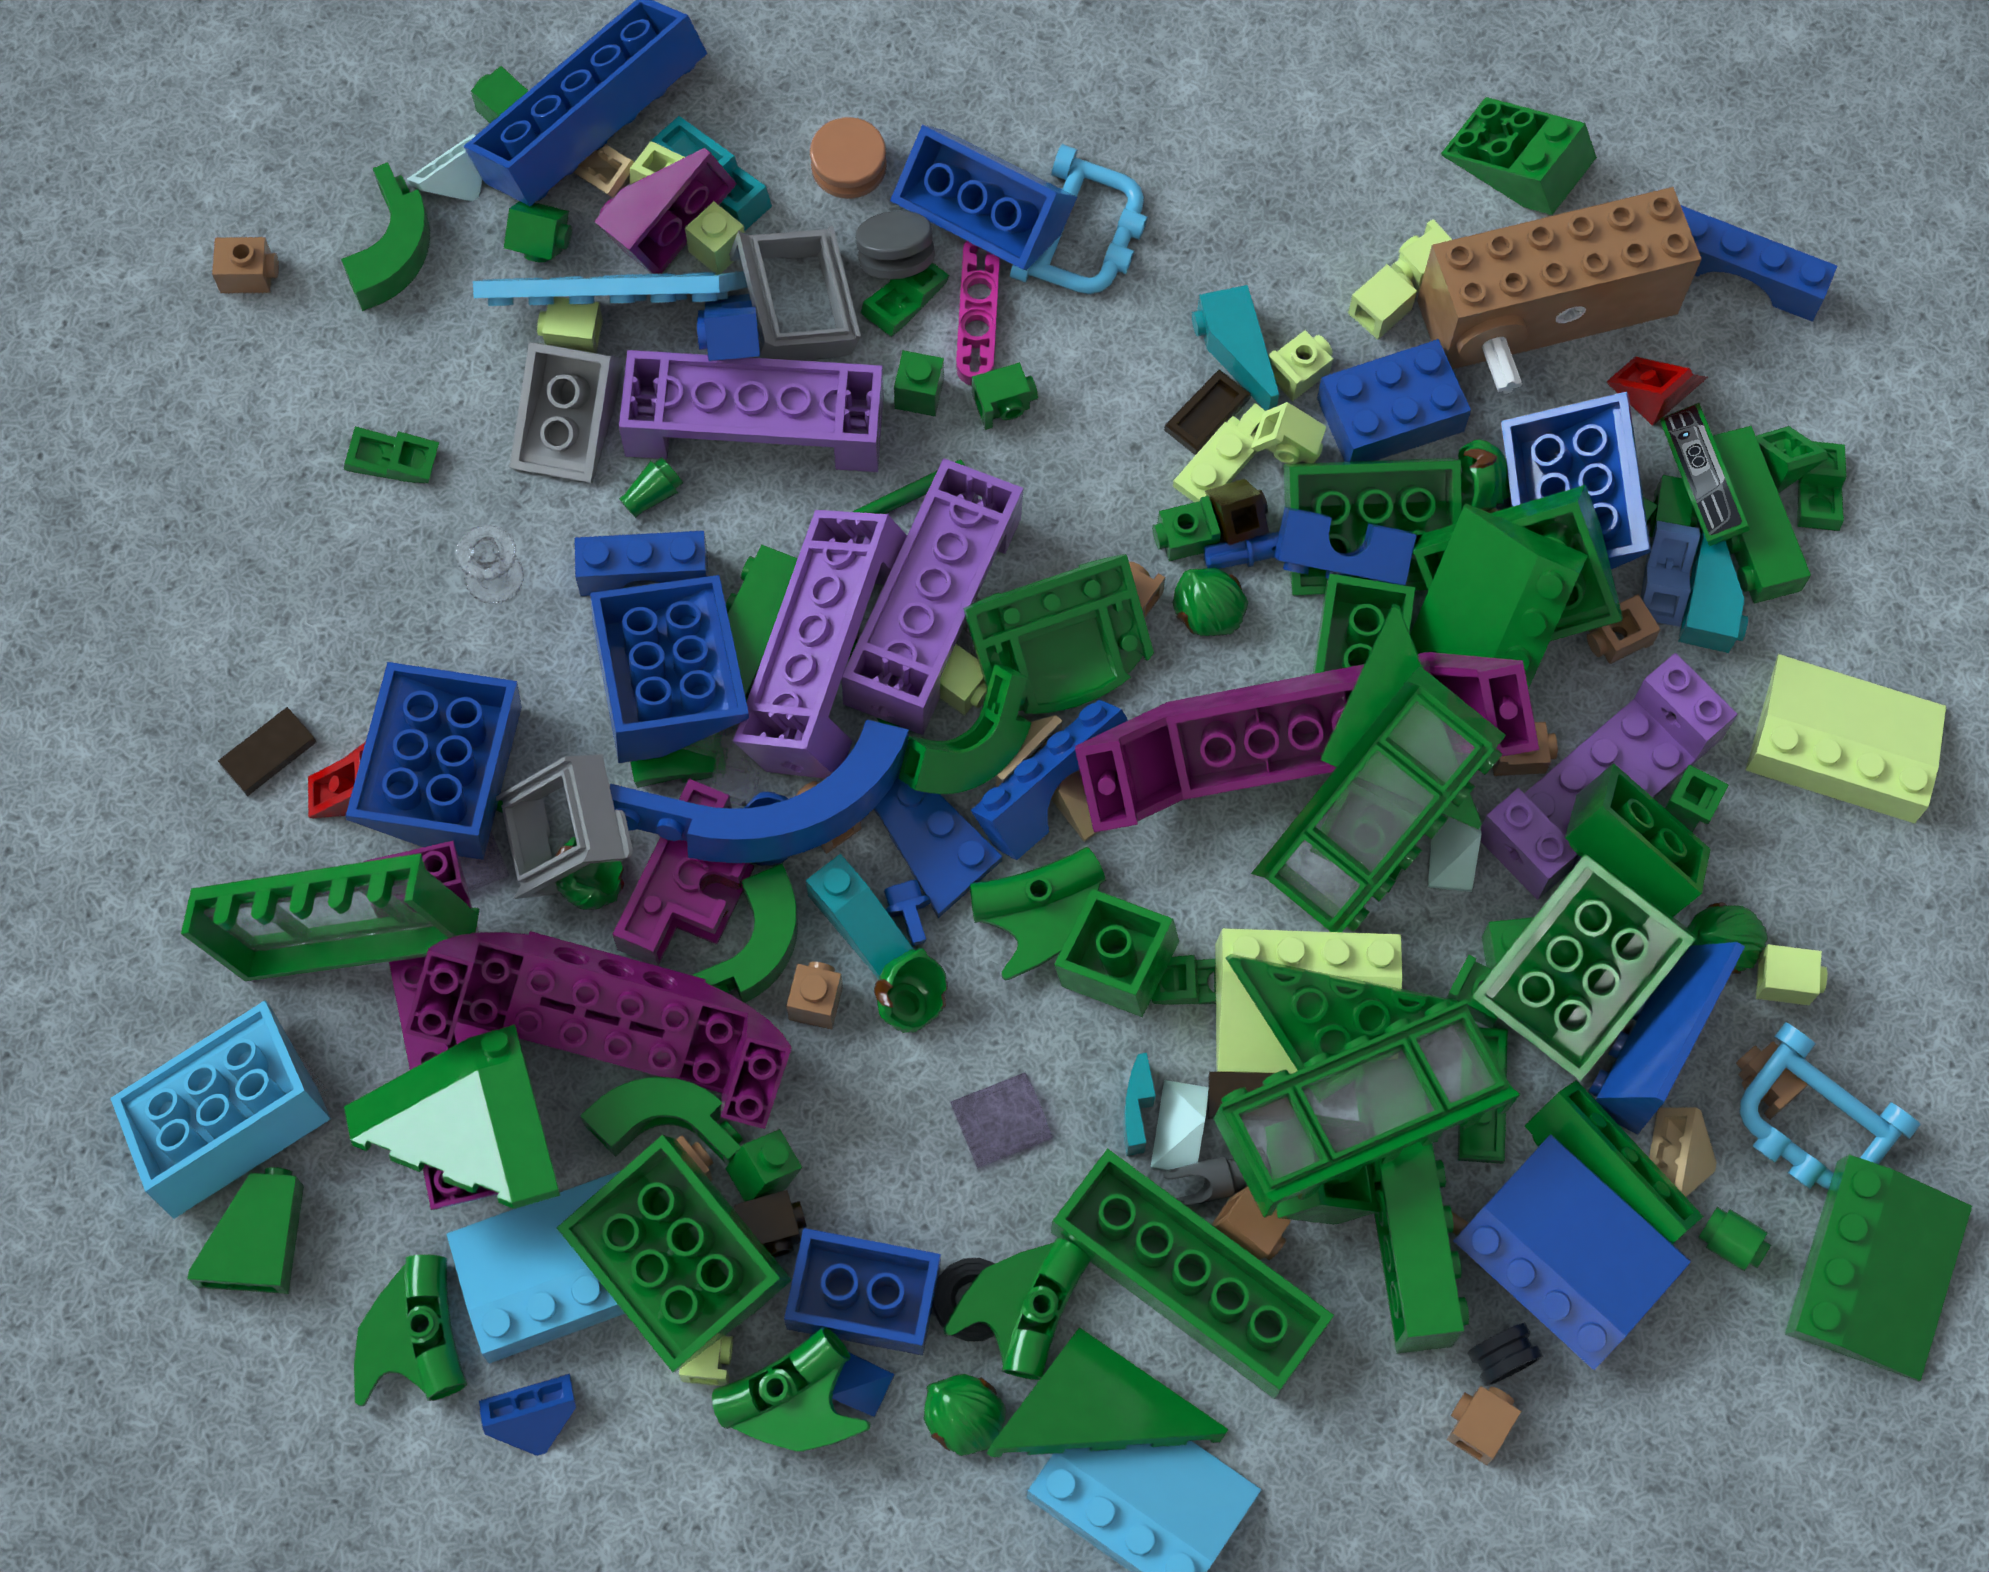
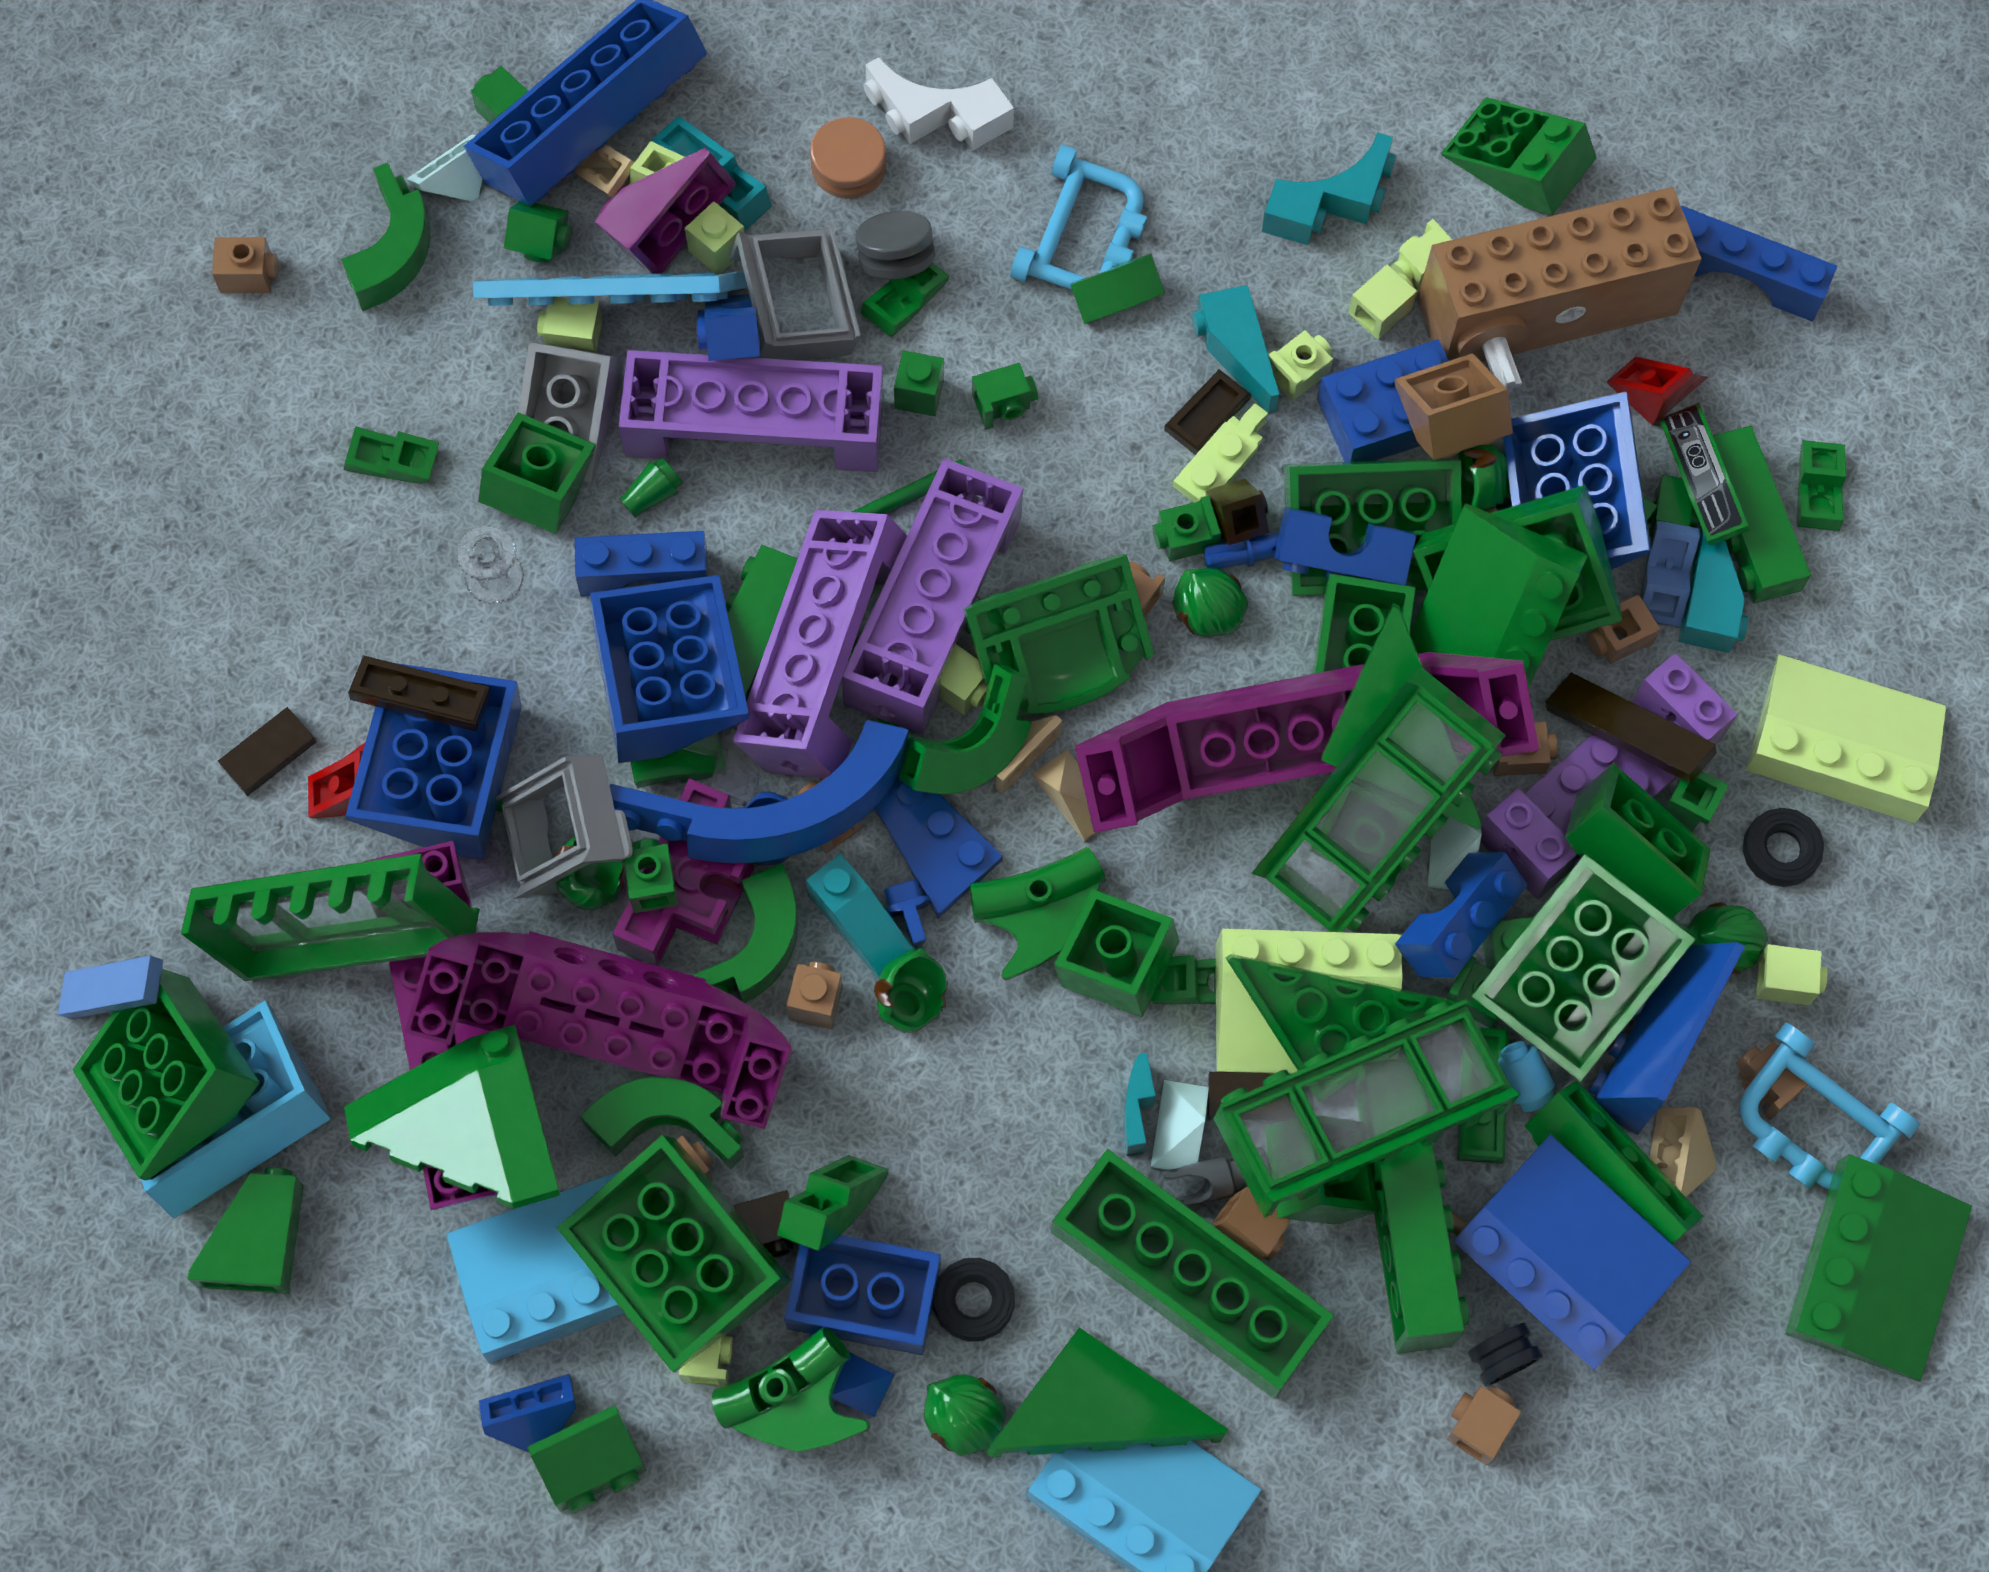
green pin [354,1254,467,1407] -> none
green brick [725,1129,803,1202] -> none
blue slope [890,125,1077,270] -> none
green pin [944,1238,1091,1380] -> none
clear purple piece [950,1073,1053,1169] -> none
dark pink beam [956,241,1000,385] -> none
blue arch [970,699,1128,860] -> none
yellowish green brick [1251,402,1327,464] -> none
green brick [1698,1207,1771,1271] -> none
green slope [1756,426,1828,493] -> none
none -> medium blue tile [58,955,163,1019]
none -> green slope [73,969,260,1181]
none -> dark brown tile [348,655,491,732]
none -> green slope [478,412,596,534]
none -> green slope [527,1405,647,1514]
none -> green brick [624,838,679,914]
none -> green slope [777,1155,889,1251]
none -> white arch [863,57,1014,151]
none -> green slope [1070,253,1165,324]
none -> teal arch [1261,132,1397,245]
none -> medium nougat slope [1394,353,1513,460]
none -> blue arch [1395,852,1528,978]
none -> medium azure brick [1497,1041,1555,1112]
none -> dark brown tile [1545,672,1717,784]
none -> black tyre [1743,808,1824,887]

